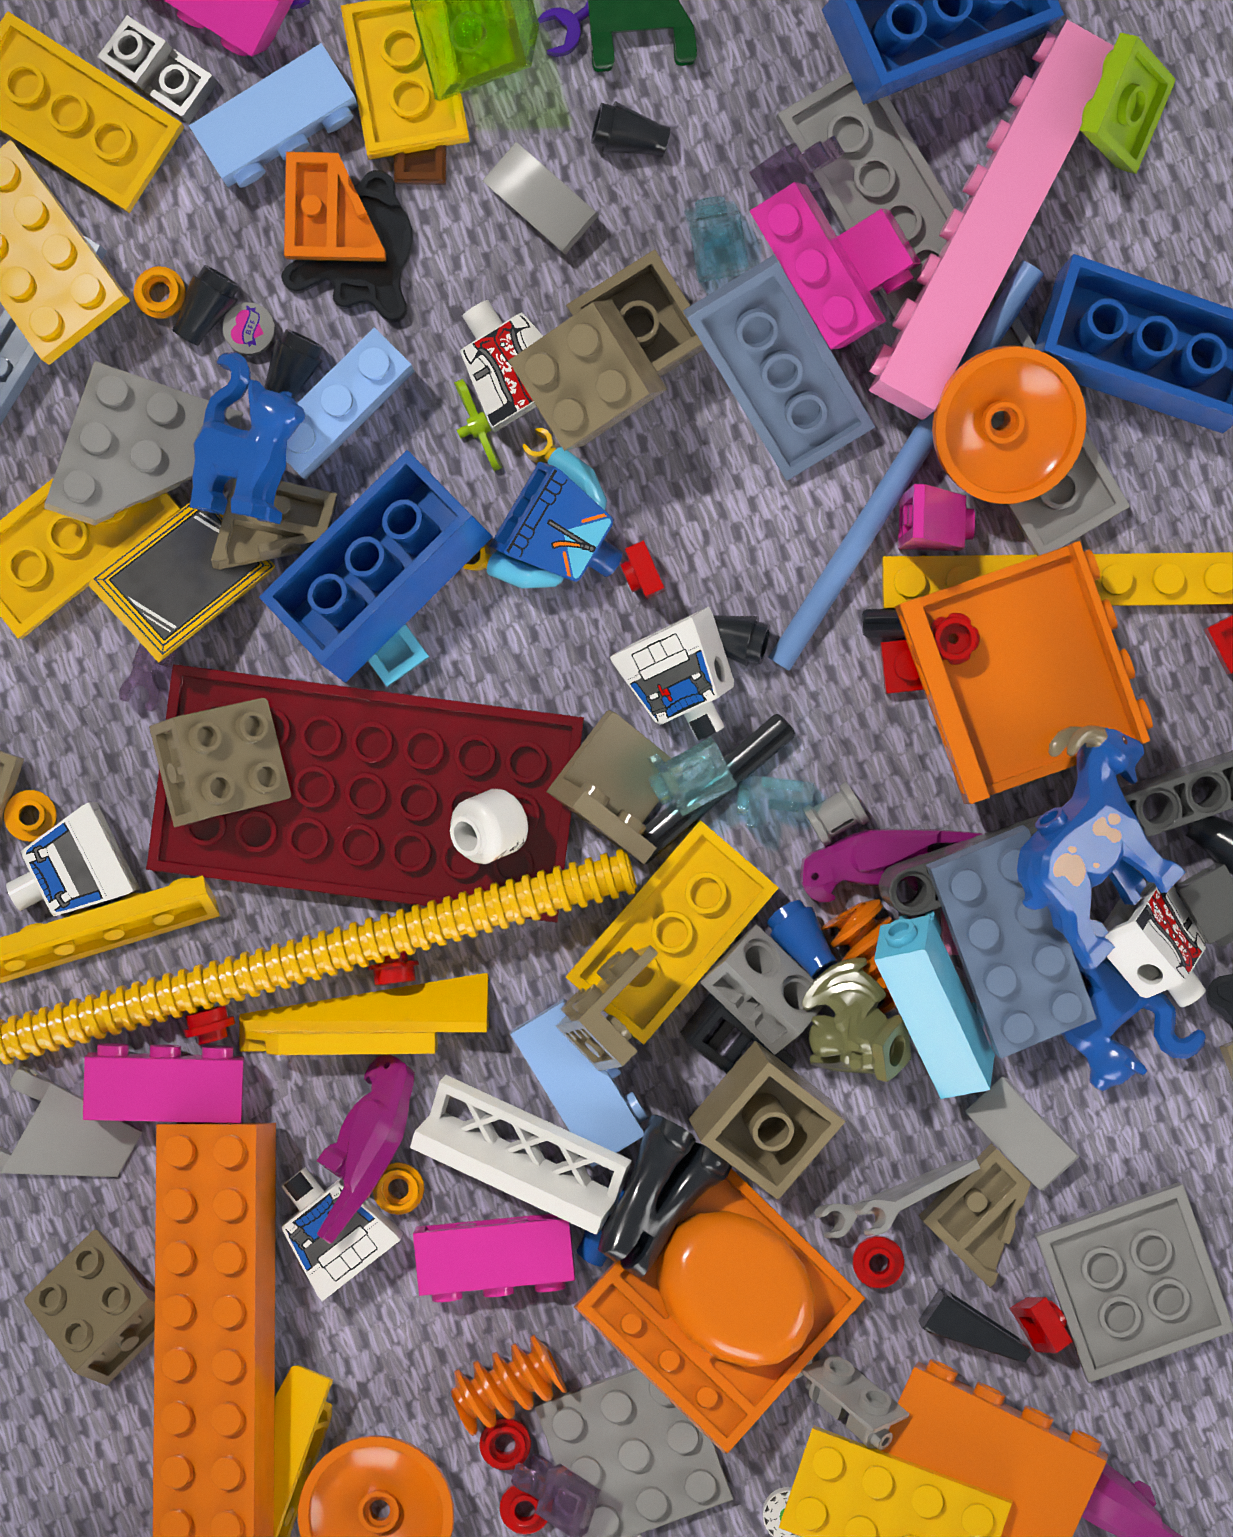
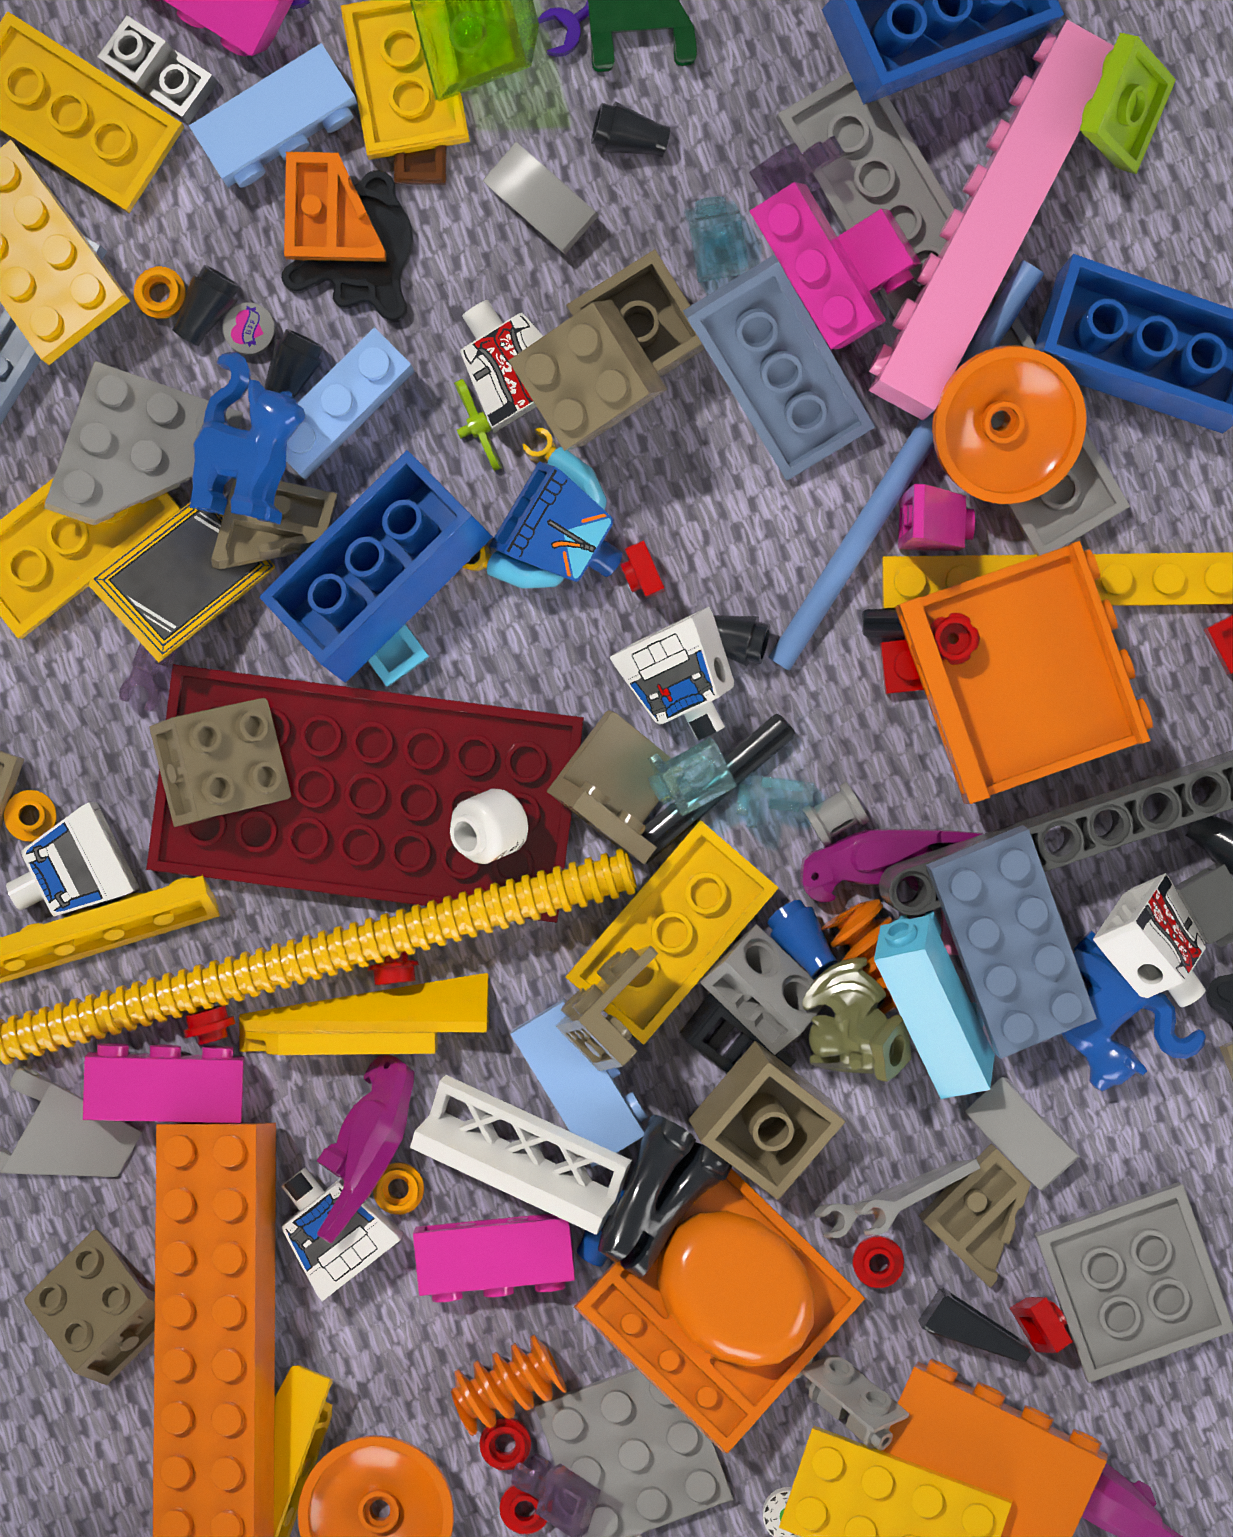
blue animal [1017,725,1186,969] -> none

